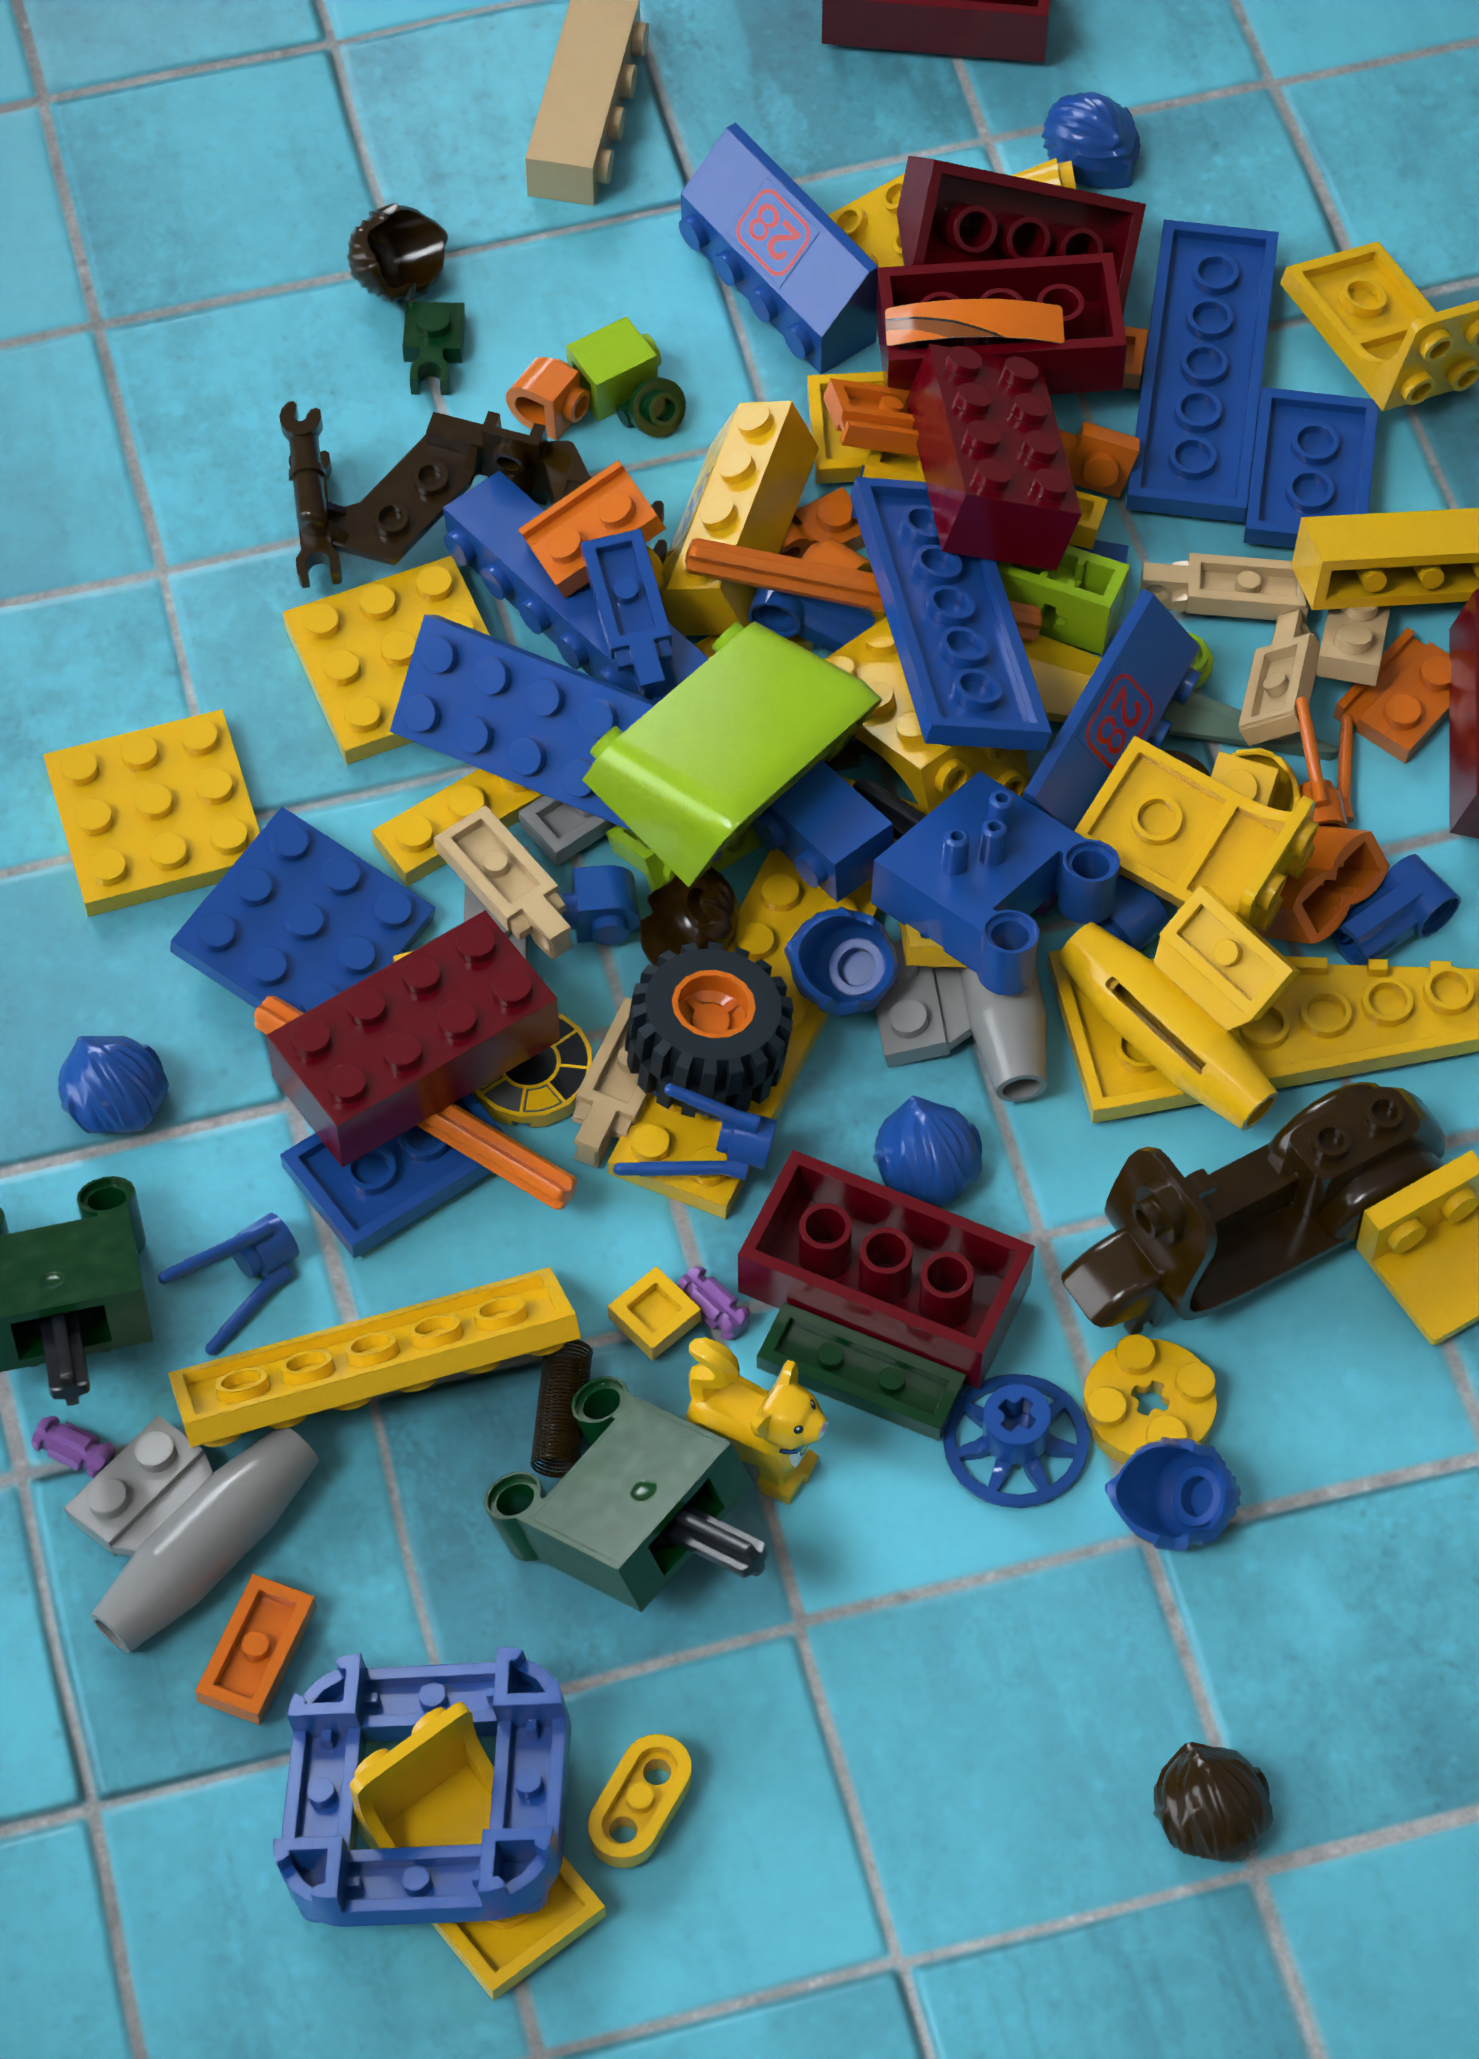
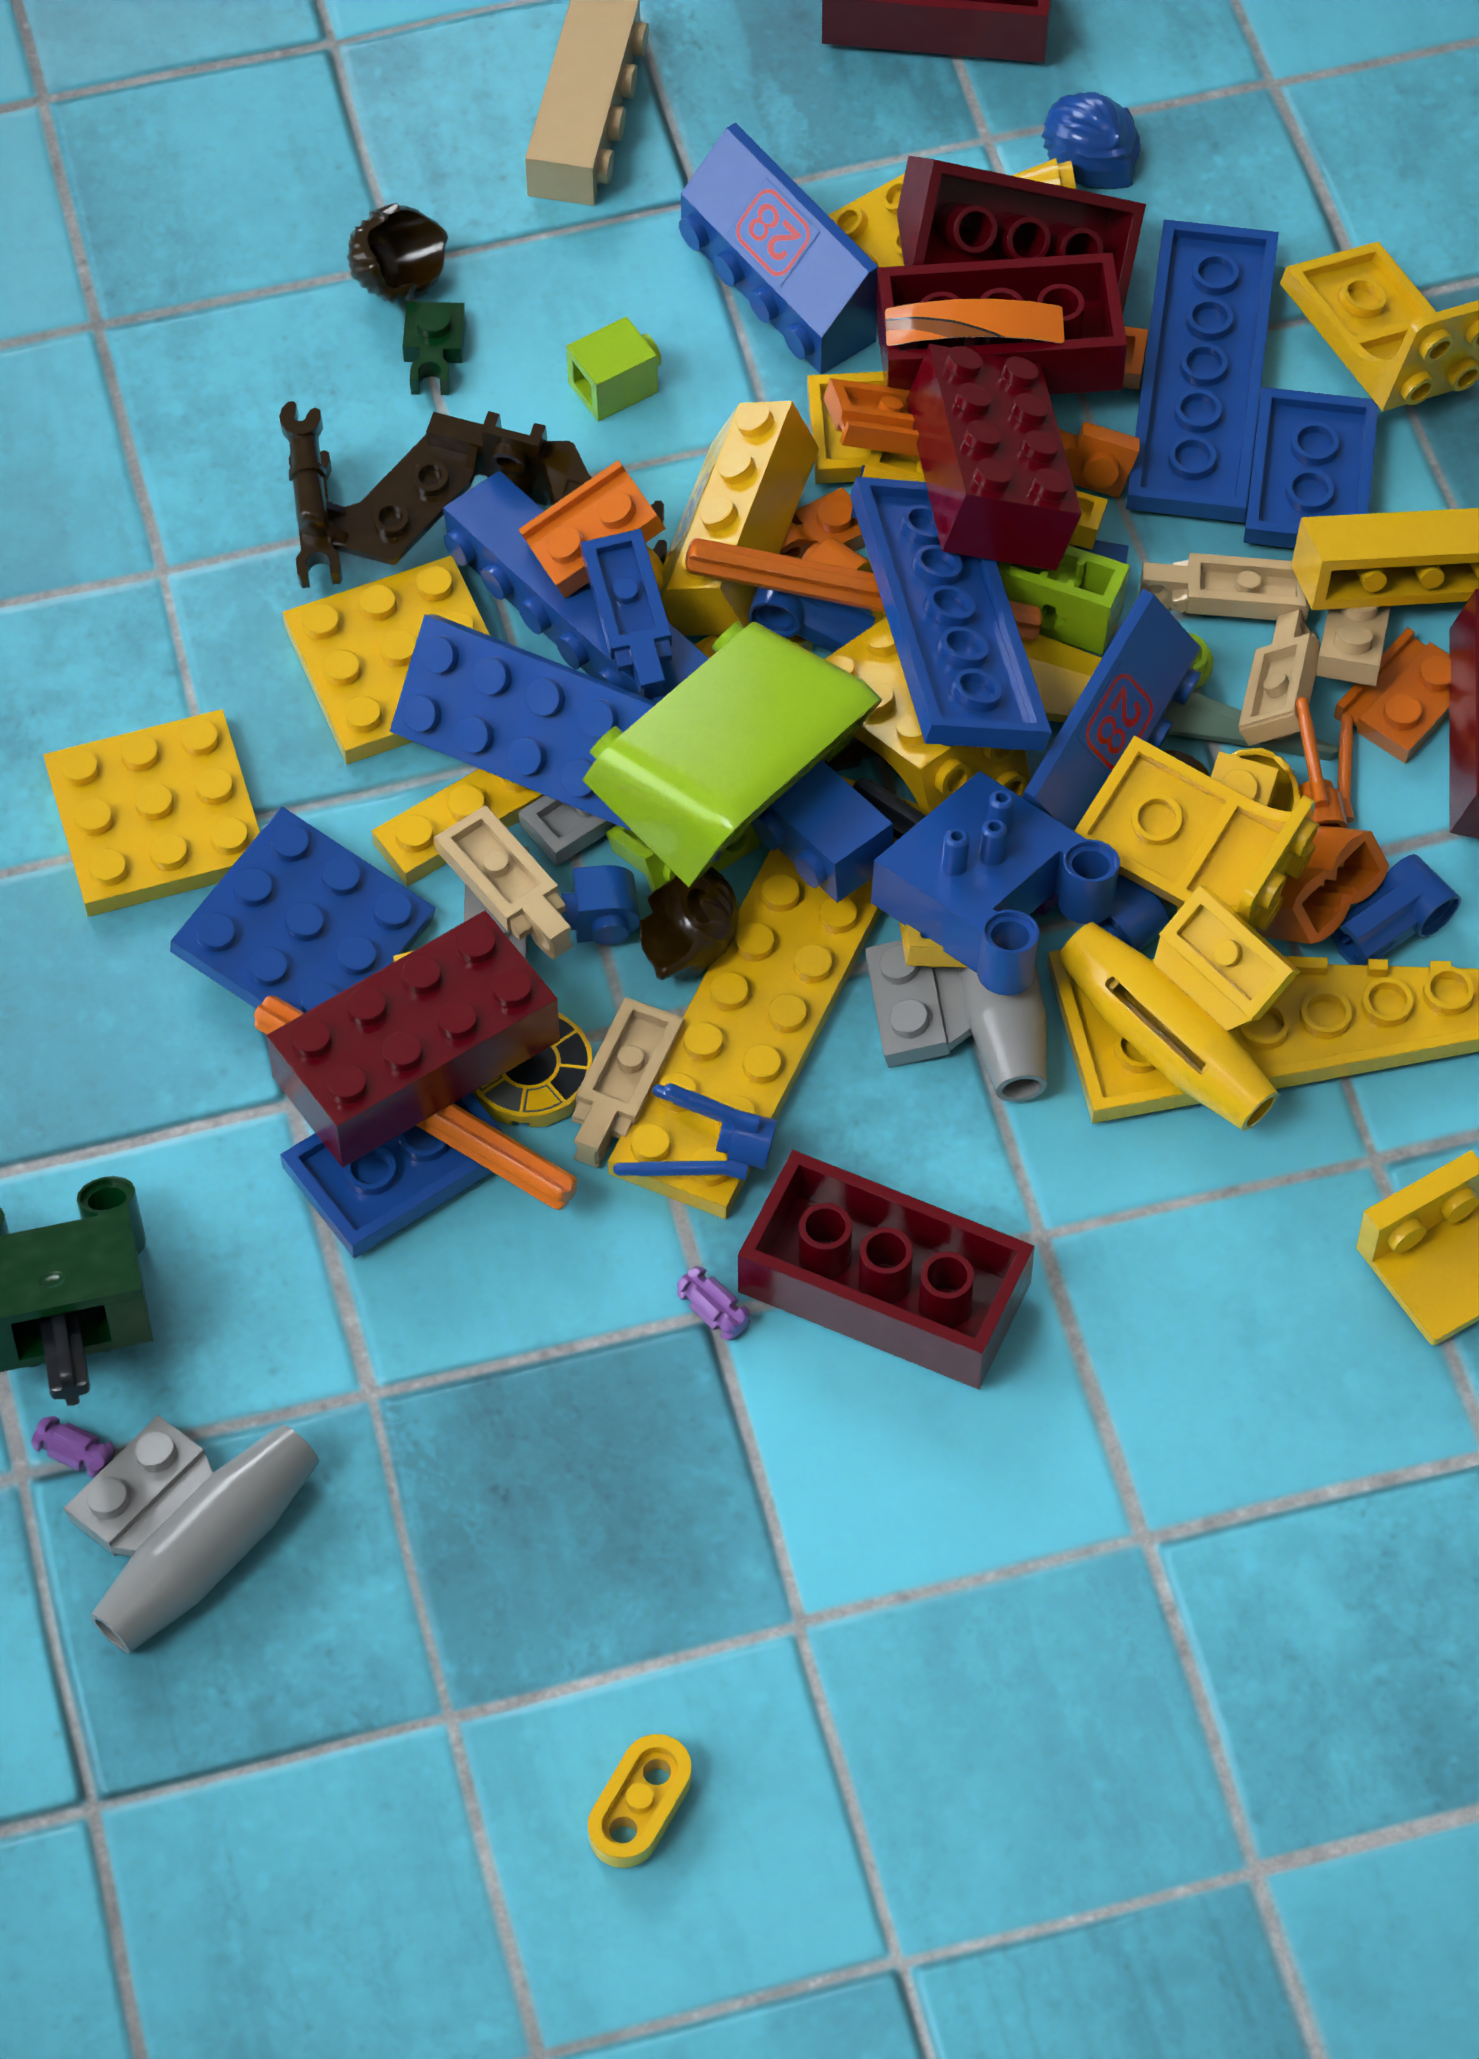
blue hair [58,1035,169,1134] -> none
blue plant [158,1212,299,1355] -> none
yellow plate [168,1267,581,1448] -> none
orange plate [195,1573,317,1725] -> none
blue plate [273,1647,571,1927] -> none
yellow bracket [349,1701,606,2001] -> none
piece [484,1376,769,1612] -> none
orange plate [506,357,591,441] -> none
dark brown piece [530,1339,593,1478] -> none
yellow plate [608,1266,701,1361] -> none
dark green plate [616,377,686,437] -> none
black wheel [625,942,794,1119] -> none
yellow animal [685,1337,829,1505] -> none
dark green plate [757,1302,966,1441] -> none
blue hair [784,906,900,1016] -> none
blue hair [873,1095,982,1207] -> none
blue wheel [943,1374,1089,1508] -> none
dark brown piece [1061,1082,1445,1335] -> none
yellow plate [1082,1334,1217,1464] -> none
blue hair [1105,1437,1241,1551] -> none
dark brown hair [1153,1742,1273,1863] -> none

